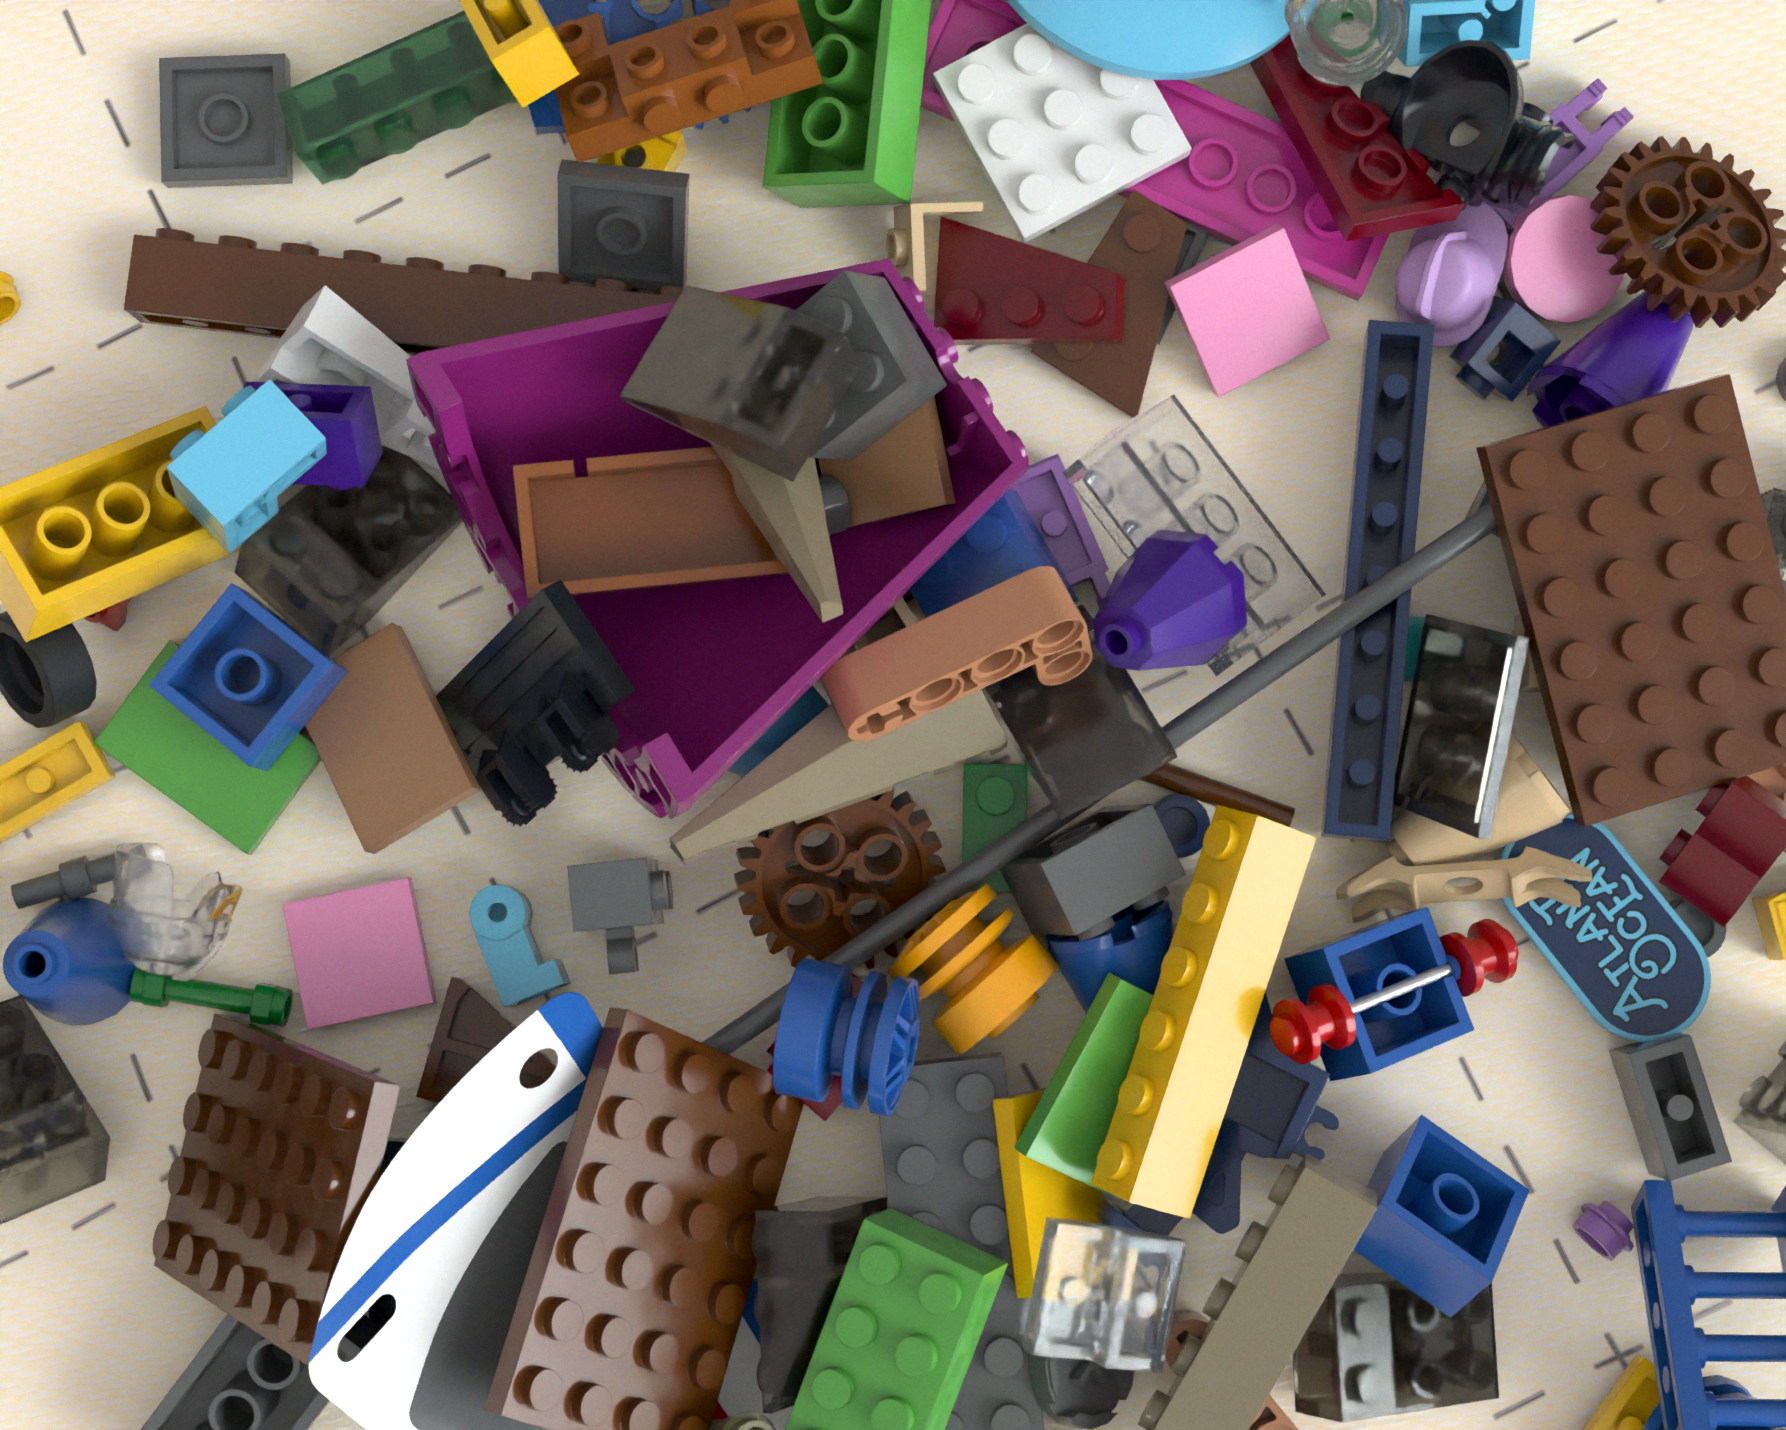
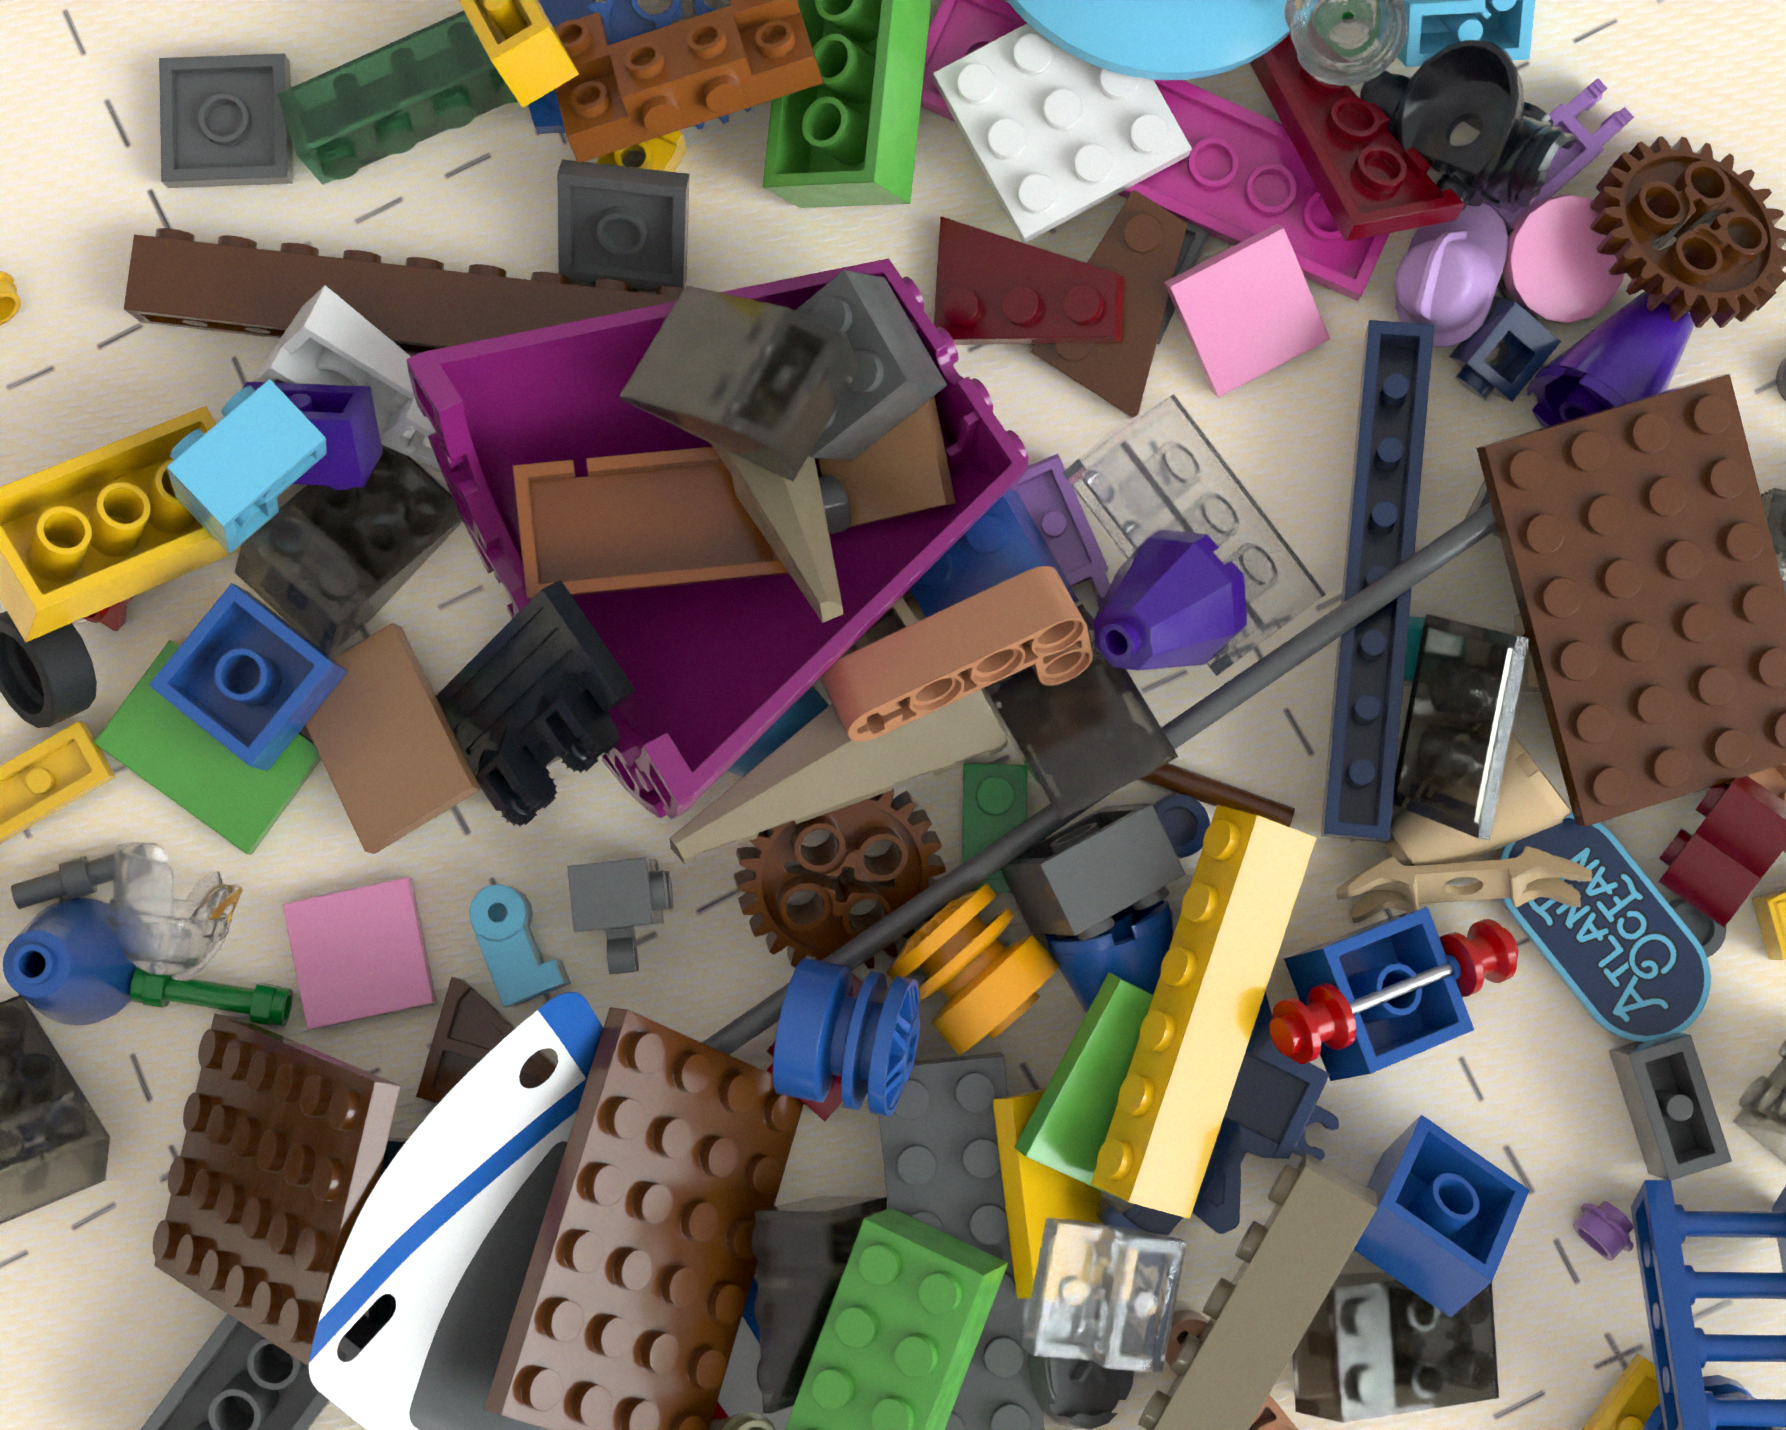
tan bracket [886,202,983,291] -> none

